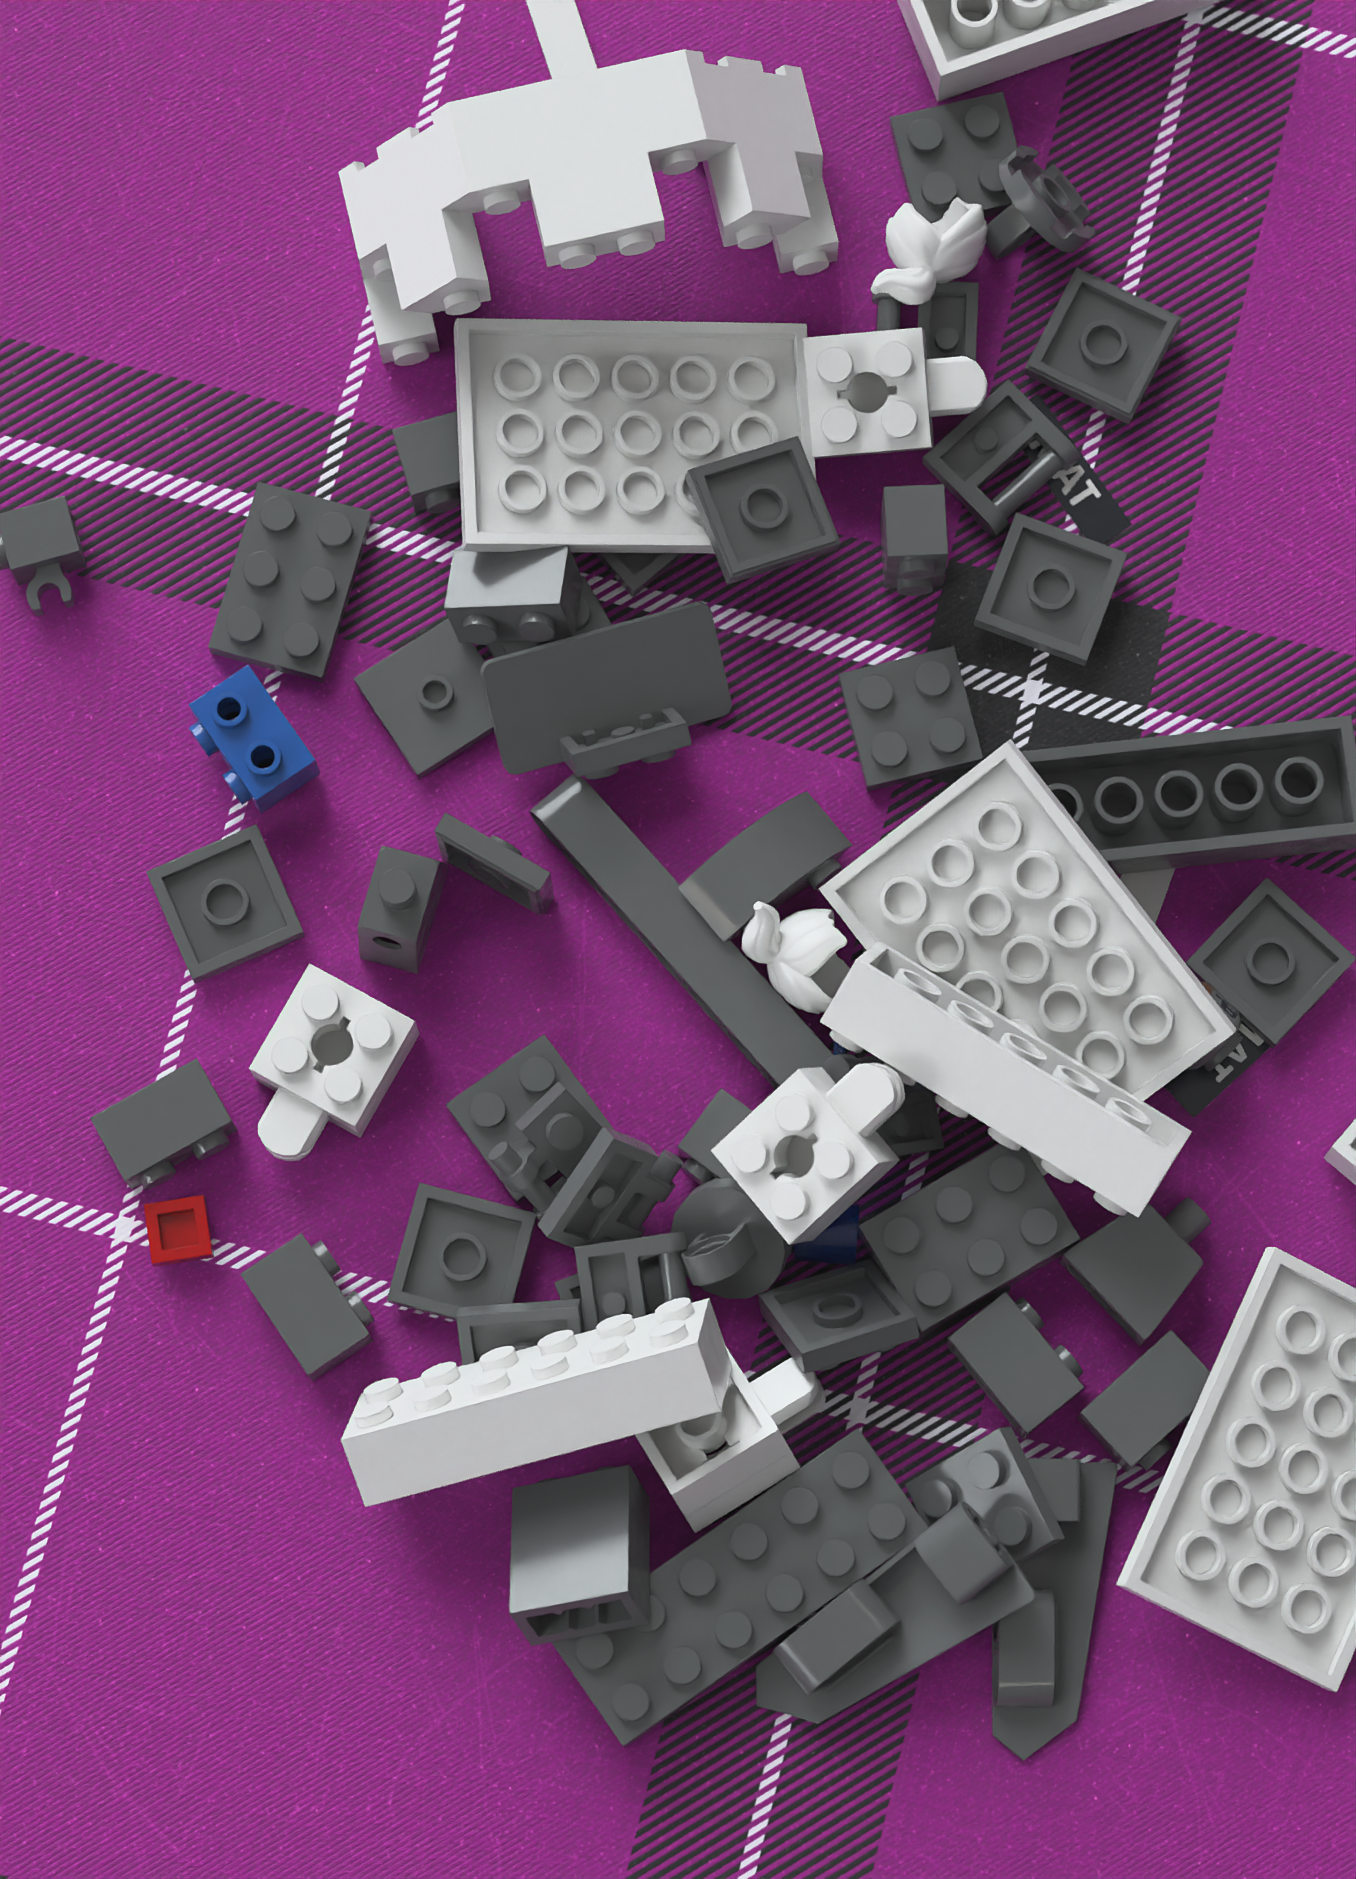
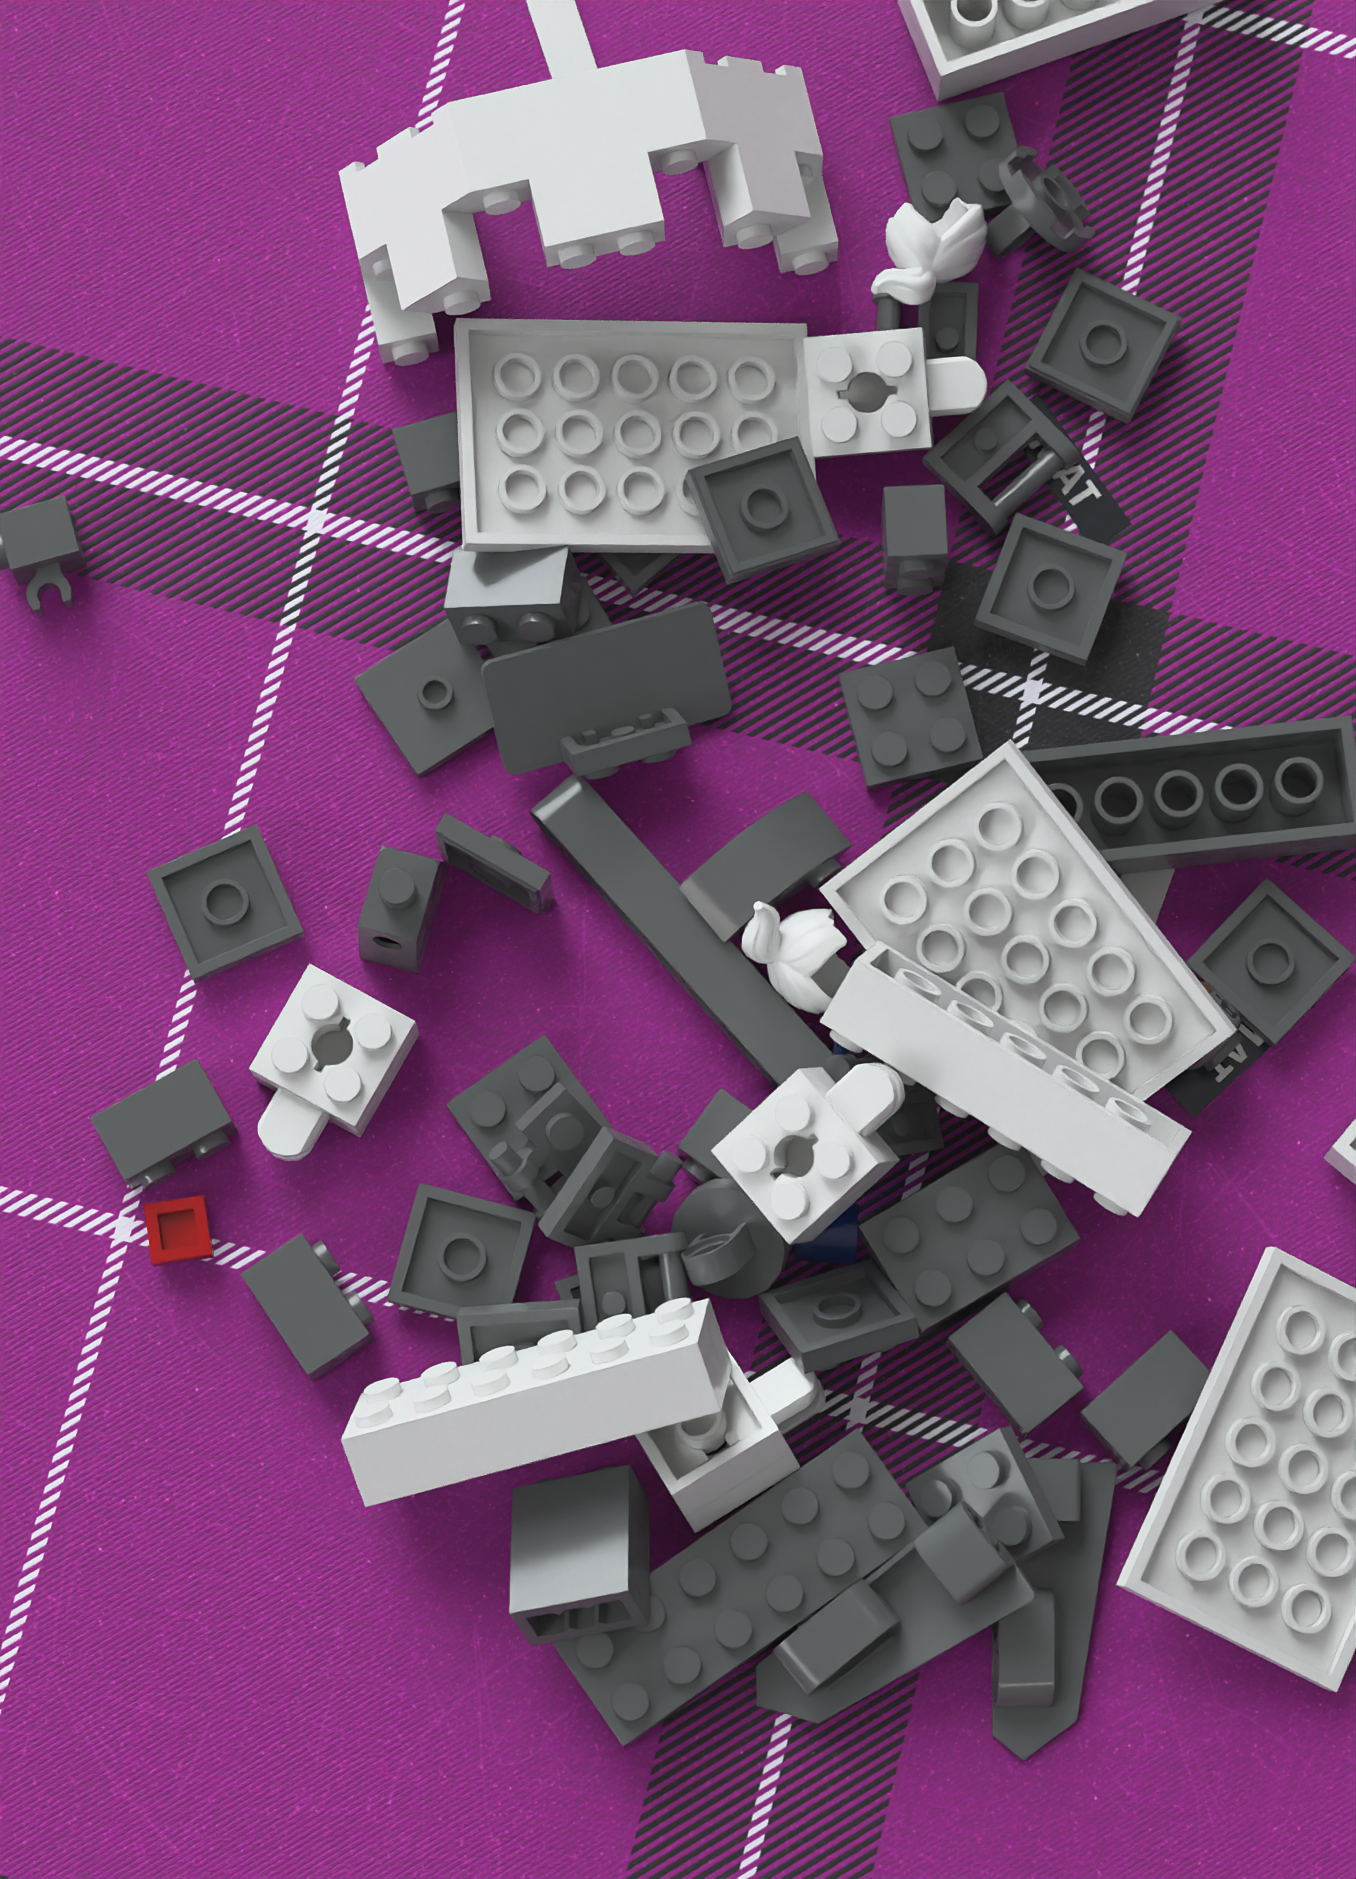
blue brick [188,665,320,814] -> none
dark grey plate [208,482,373,683] -> none
dark grey torso [1060,1197,1211,1347] -> none

